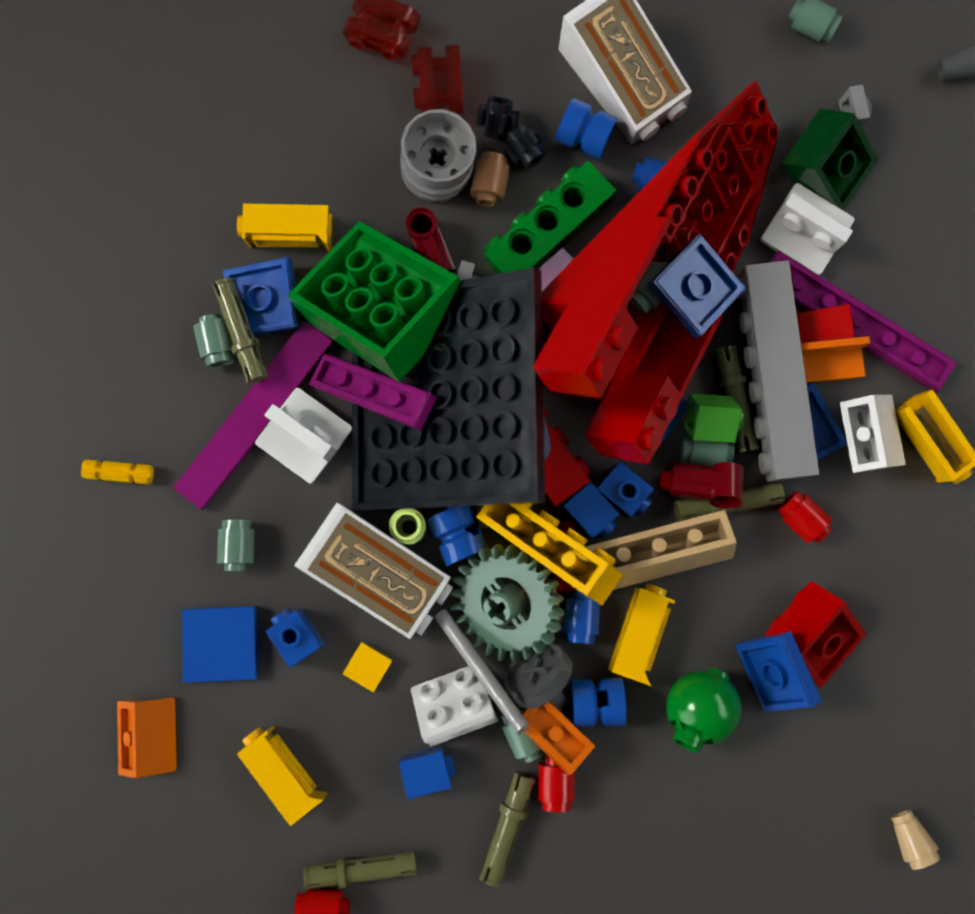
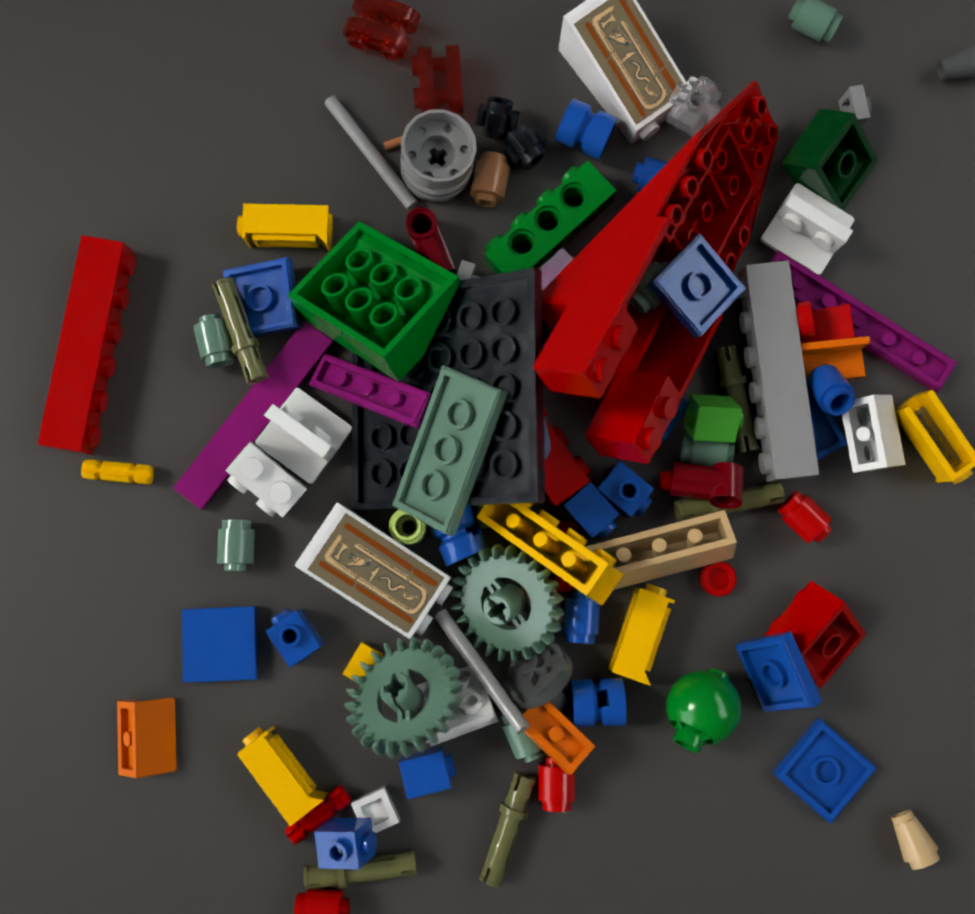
none -> red brick [37,235,136,455]
none -> white brick [225,441,307,518]
none -> red axle [285,785,351,845]
none -> blue brick [314,818,377,870]
none -> light grey bar [324,95,418,210]
none -> sand green gear [344,637,463,758]
none -> white tile [351,785,400,833]
none -> nougat piece [383,136,402,151]
none -> sand green tile [392,365,508,535]
none -> clear brick [666,75,722,137]
none -> red tile [698,561,737,597]
none -> blue tile [771,717,877,824]
none -> red tile [796,301,816,338]
none -> blue brick [806,365,855,416]

